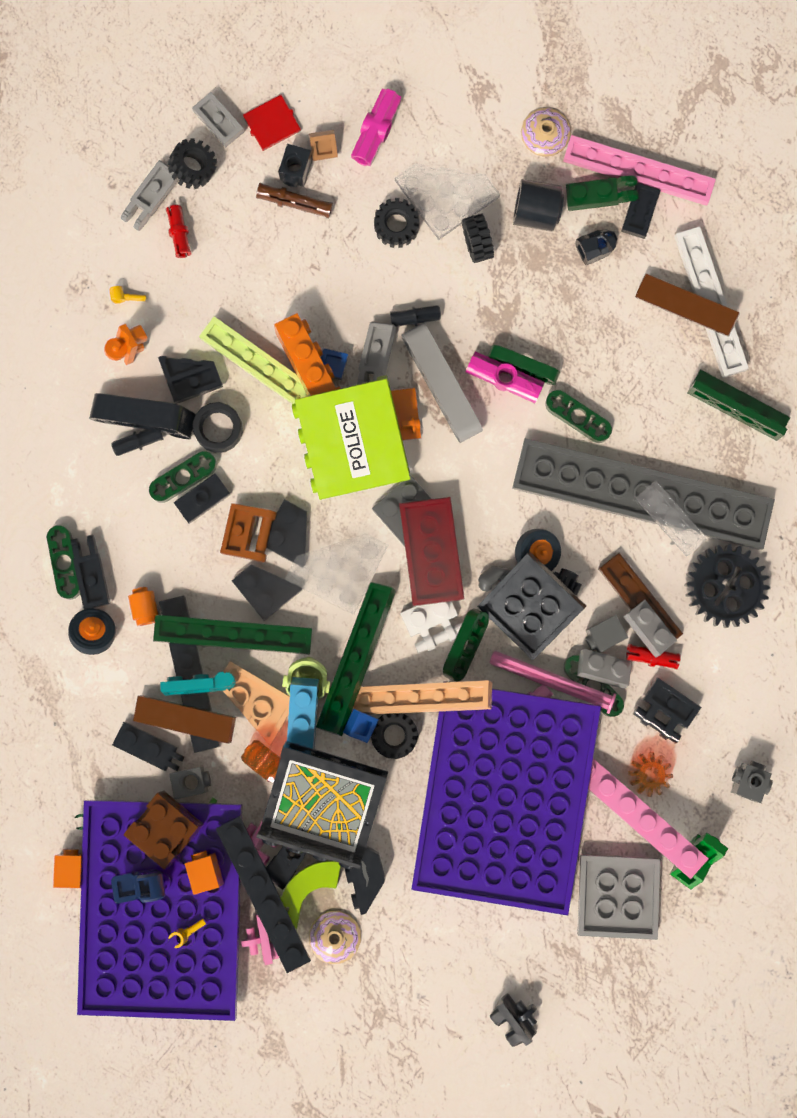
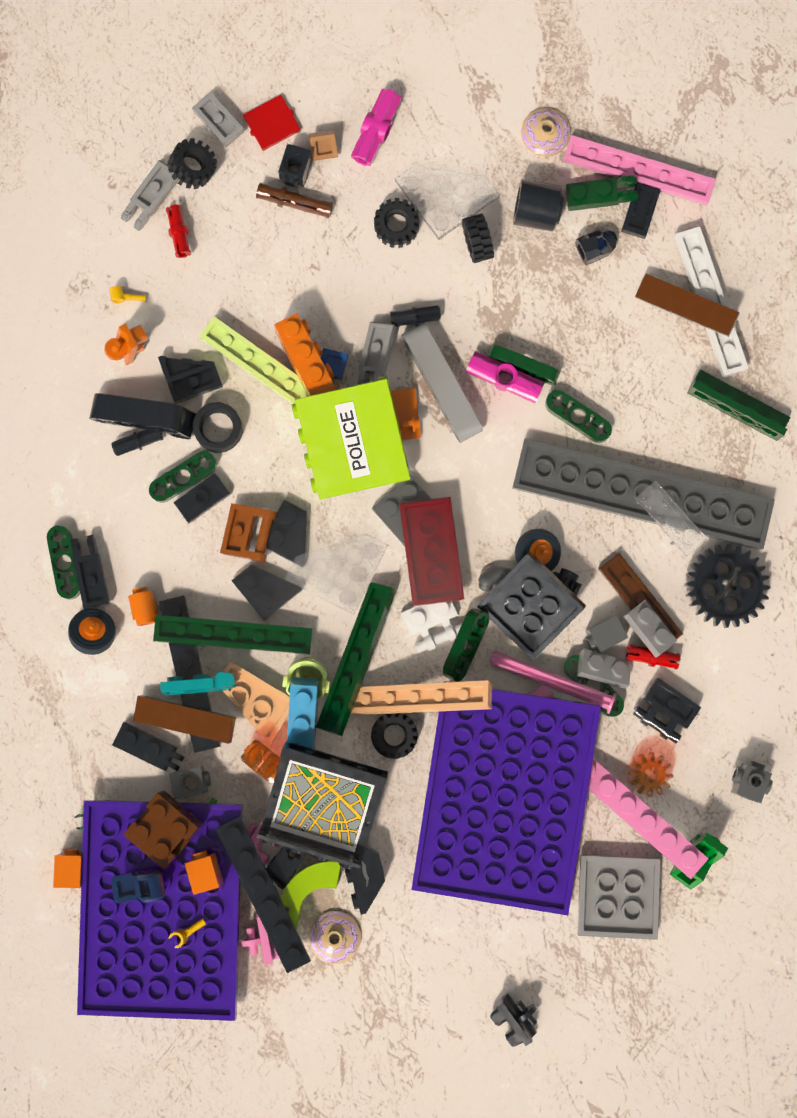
blue plate [343,709,378,743] -> none

